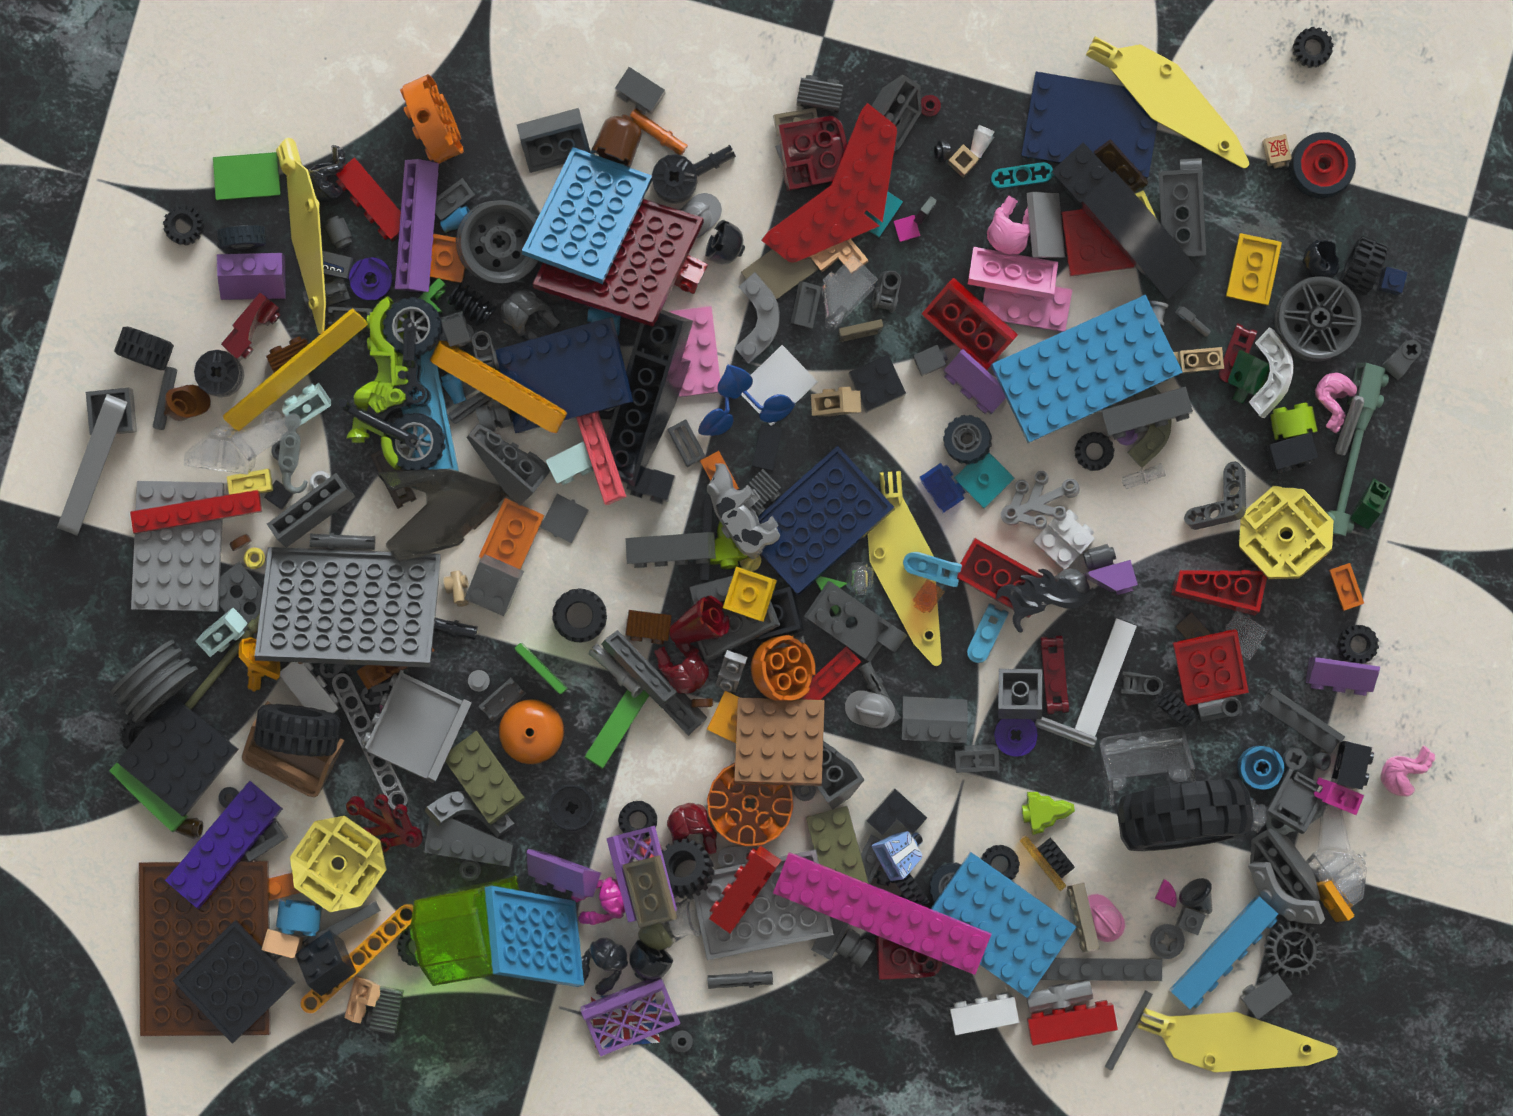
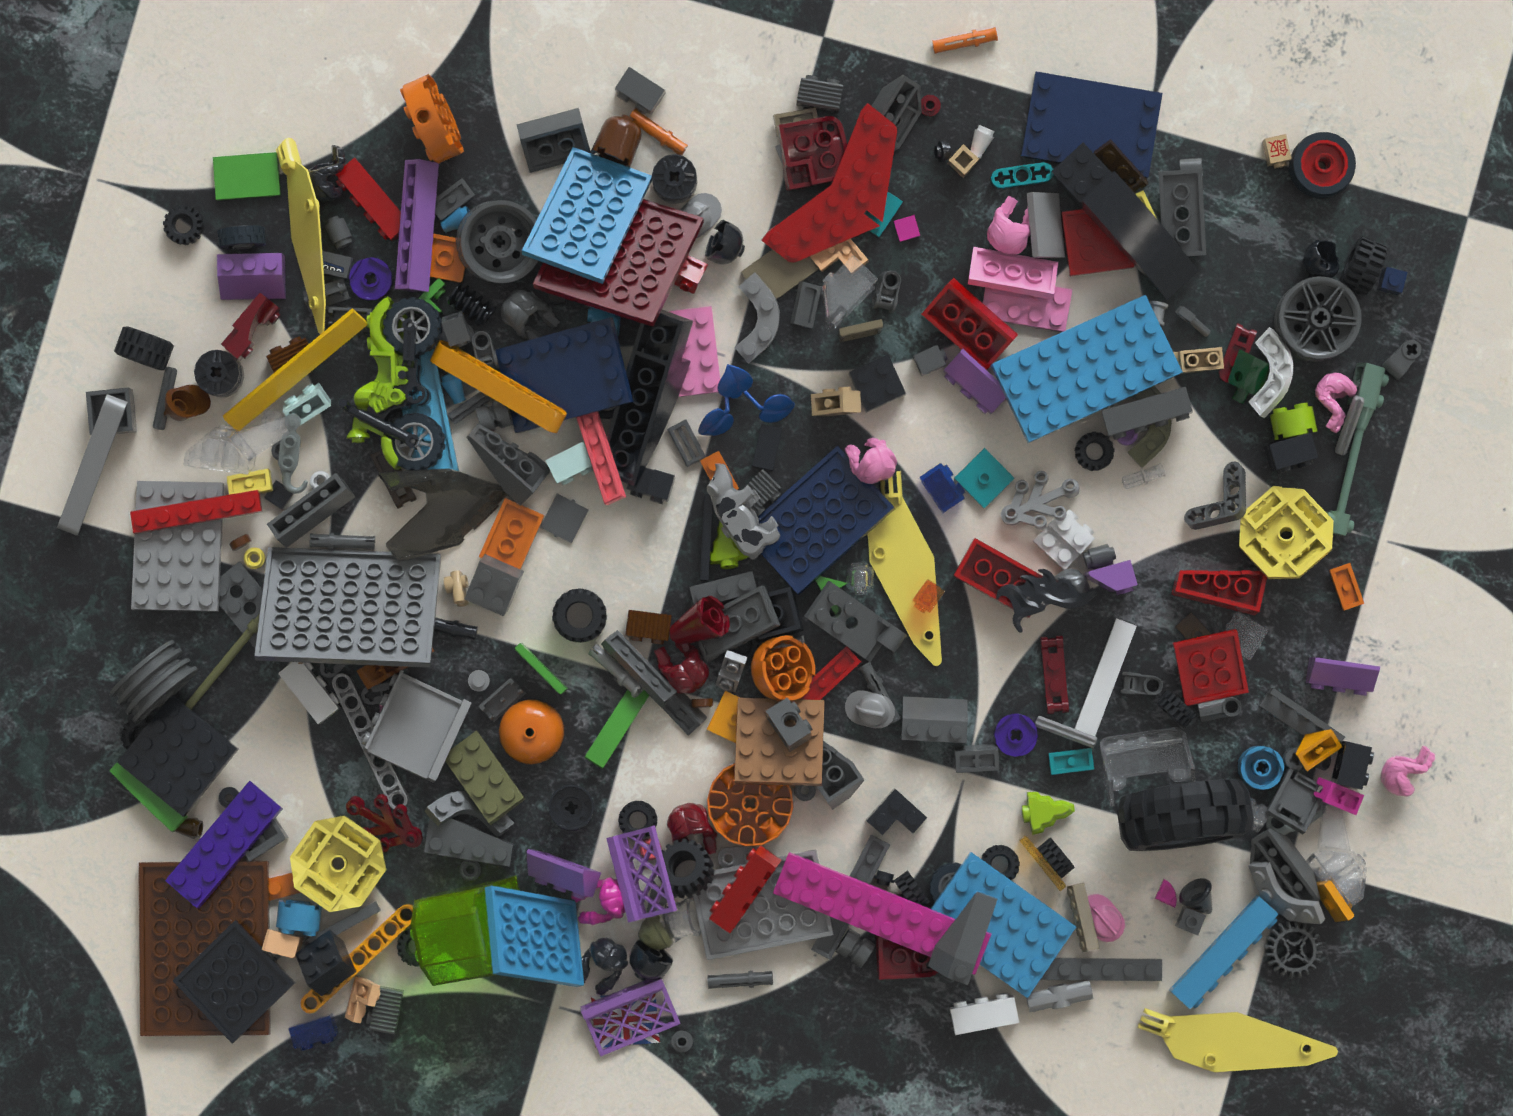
light aqua brick [196,608,248,657] -> none
light orange piece [239,637,280,692] -> none
medium nougat windscreen [242,701,344,797] -> none
black tyre [254,704,341,757] -> none
dark tan tile [622,855,677,928] -> none
dark grey brick [625,532,716,568] -> none
black pin [693,145,736,177] -> none
yellow plate [723,567,777,622] -> none
light yellow plate [740,555,761,571] -> none
white sticker [741,345,818,426] -> none
olive plate [806,806,869,884] -> none
light blue torso [871,831,923,881] -> none
medium azure plate [903,552,962,587] -> none
pearl dark grey tile [913,196,937,225] -> none
black wheel [943,415,992,465] -> none
medium azure plate [967,603,1009,663] -> none
dark grey brick [998,669,1042,719] -> none
red brick [1026,1000,1118,1046] -> none
light yellow wing [1086,36,1249,168] -> none
dark grey bar [1105,990,1153,1070] -> none
dark grey gear [1150,924,1185,959] -> none
yellow plate [1226,233,1282,306] -> none
dark grey brick [1240,971,1292,1020] -> none
black tyre [1293,27,1334,68] -> none
black tyre [1338,625,1379,664] -> none
dark green slope [1350,478,1392,530] -> none
none -> clear blue brick [288,1013,339,1051]
none -> dark grey brick [765,697,813,752]
none -> bright pink hair [845,438,897,484]
none -> dark grey wedge [928,891,998,985]
none -> orange pin [932,27,998,54]
none -> teal plate [1048,748,1094,775]
none -> light orange slope [1296,729,1342,771]

